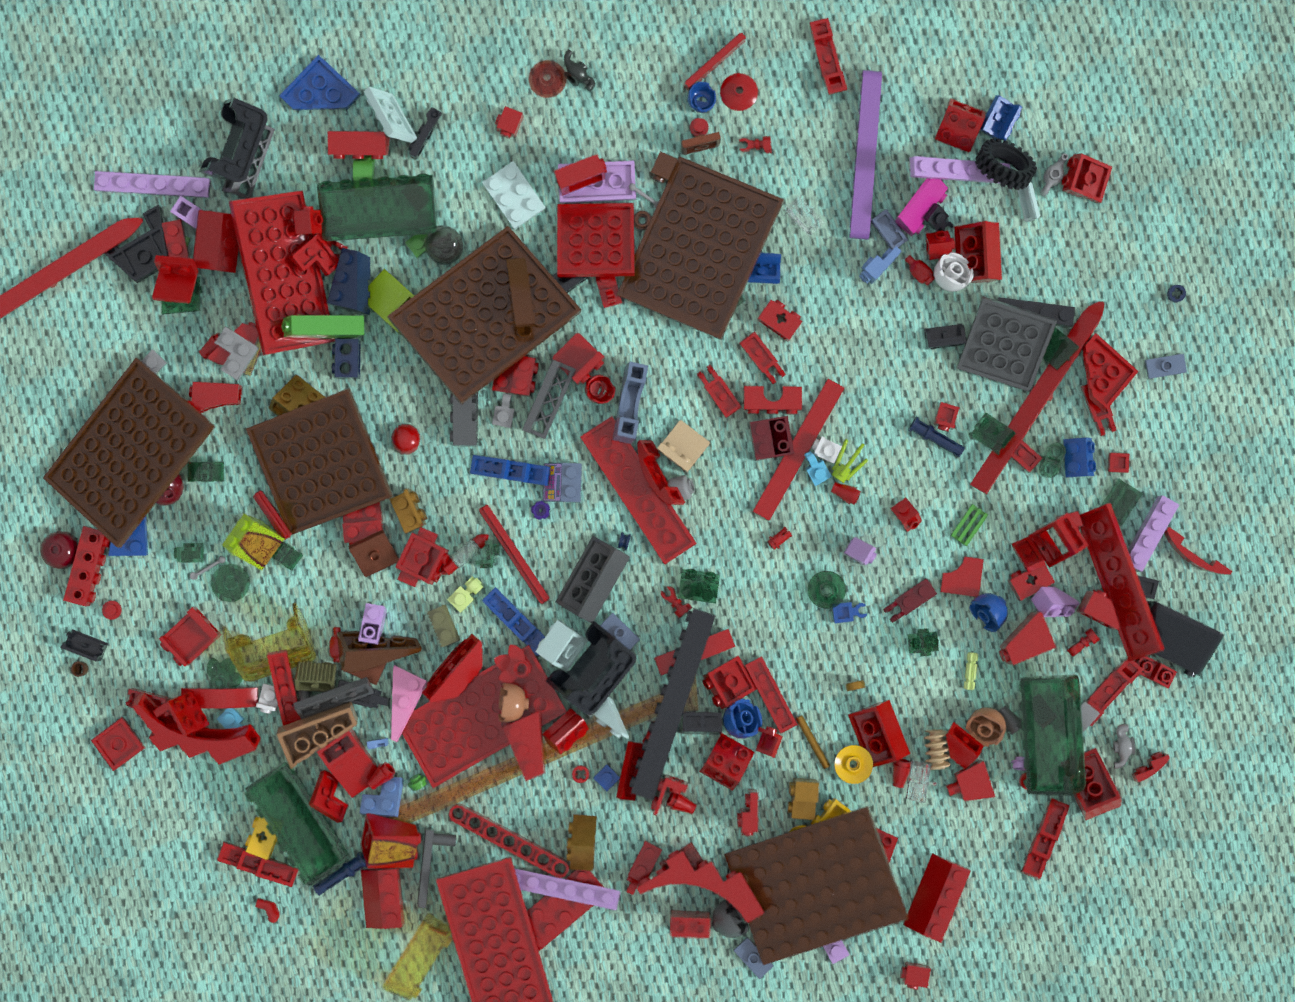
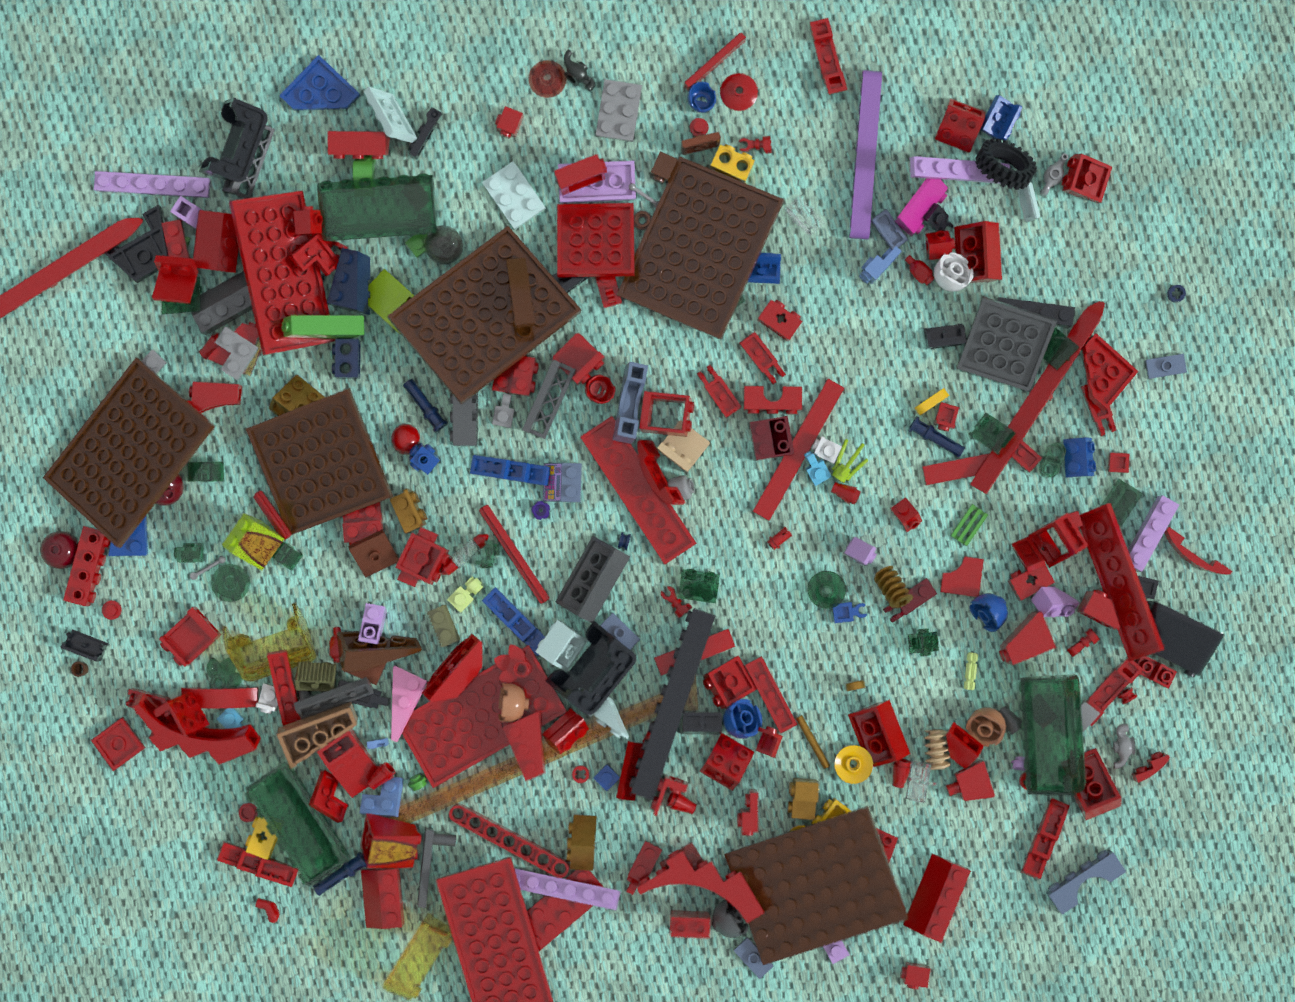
none -> dark grey slope [188,271,252,335]
none -> red plate [238,803,258,822]
none -> dark blue pin [403,378,448,433]
none -> blue brick [409,442,440,475]
none -> light grey plate [596,79,642,142]
none -> red window [639,391,694,437]
none -> yellow brick [710,144,755,183]
none -> pearl gold piece [874,566,913,608]
none -> yellow beam [915,388,950,416]
none -> red tile [922,453,990,485]
none -> sand blue arch [1046,850,1126,915]
none -> red bush [1117,687,1137,704]

